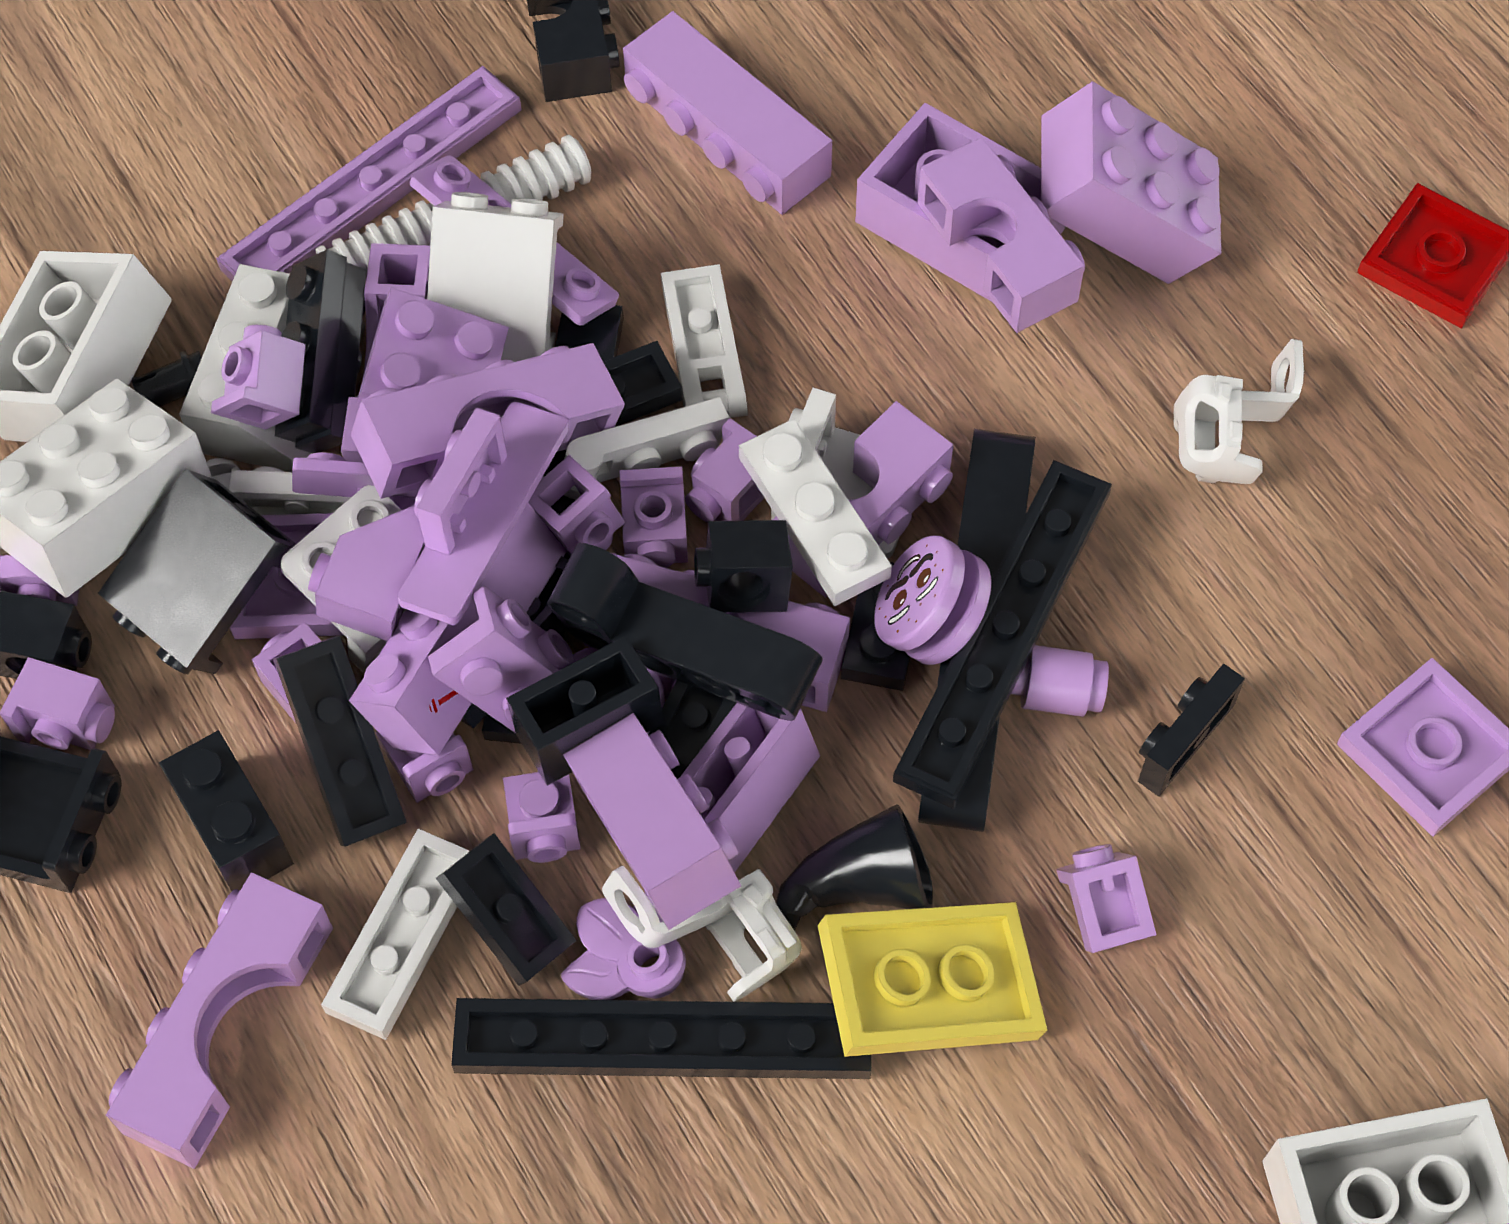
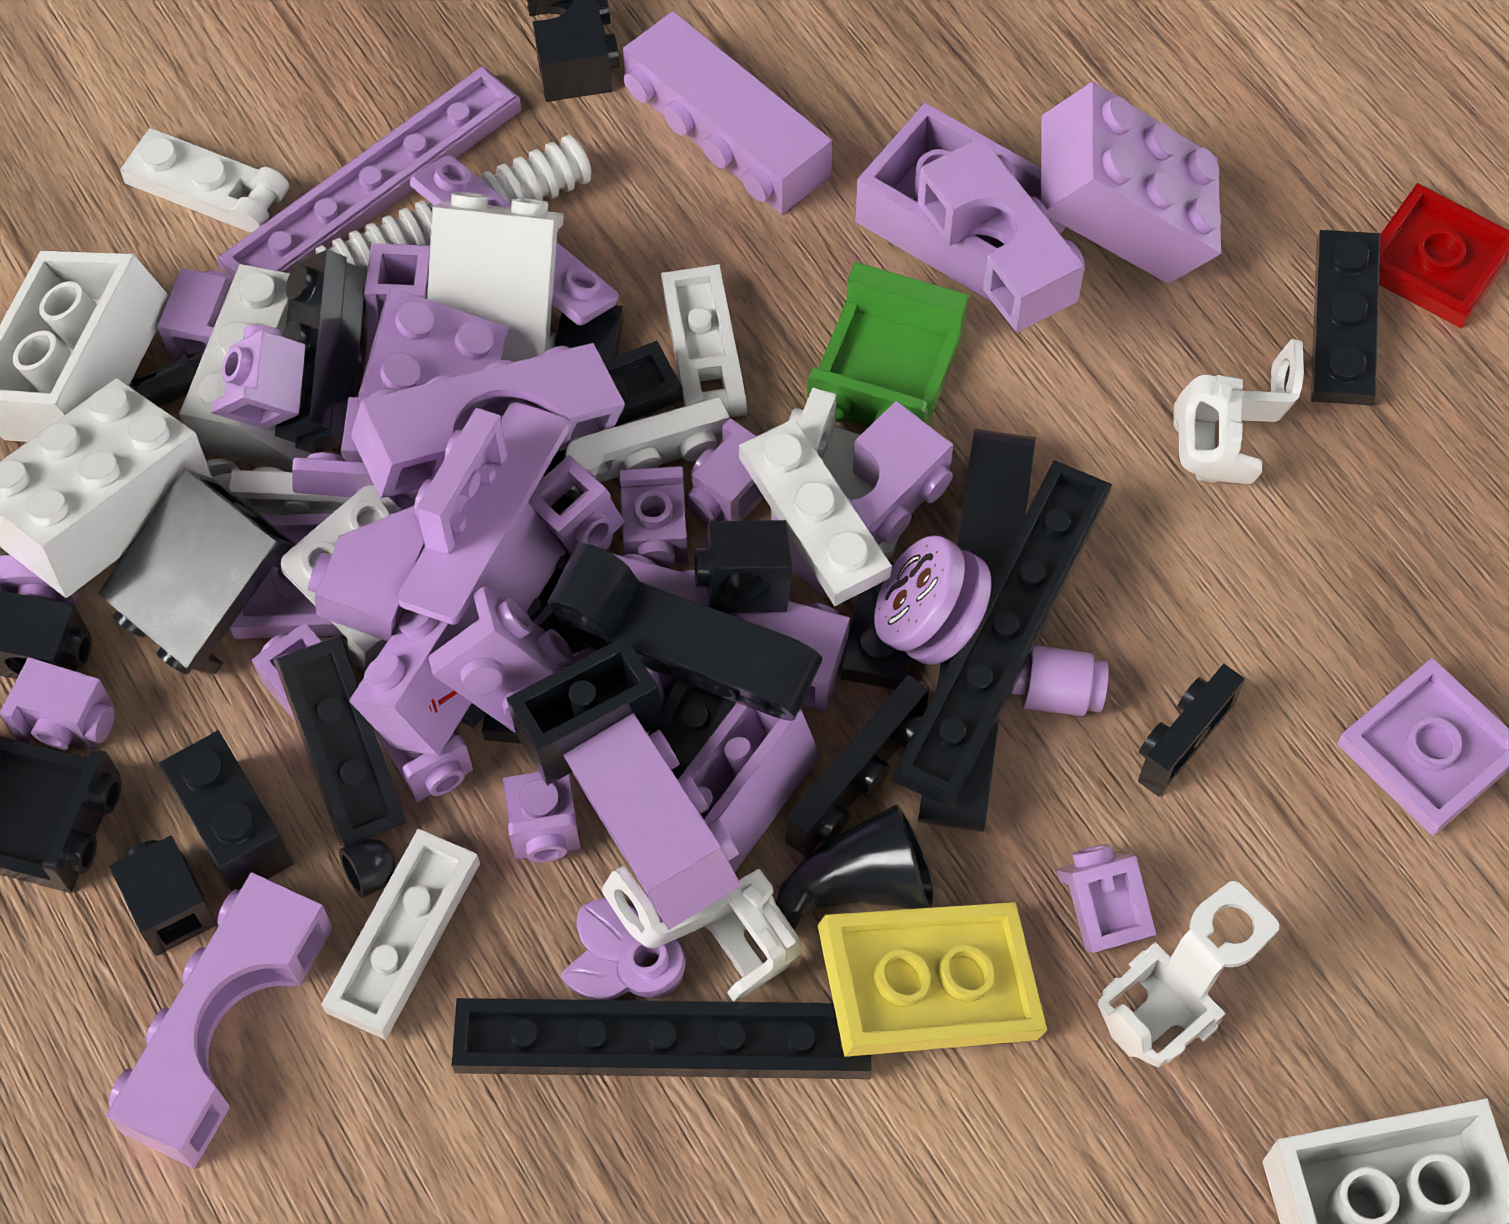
black plate [436,833,577,986] -> none
none -> black brick [109,835,217,956]
none -> white plate [120,128,289,233]
none -> lavender brick [157,268,233,361]
none -> black hinge [339,838,395,898]
none -> black plate [786,675,929,857]
none -> bright green panel [807,262,970,427]
none -> white piece [1098,881,1279,1068]
none -> black plate [1311,230,1380,406]

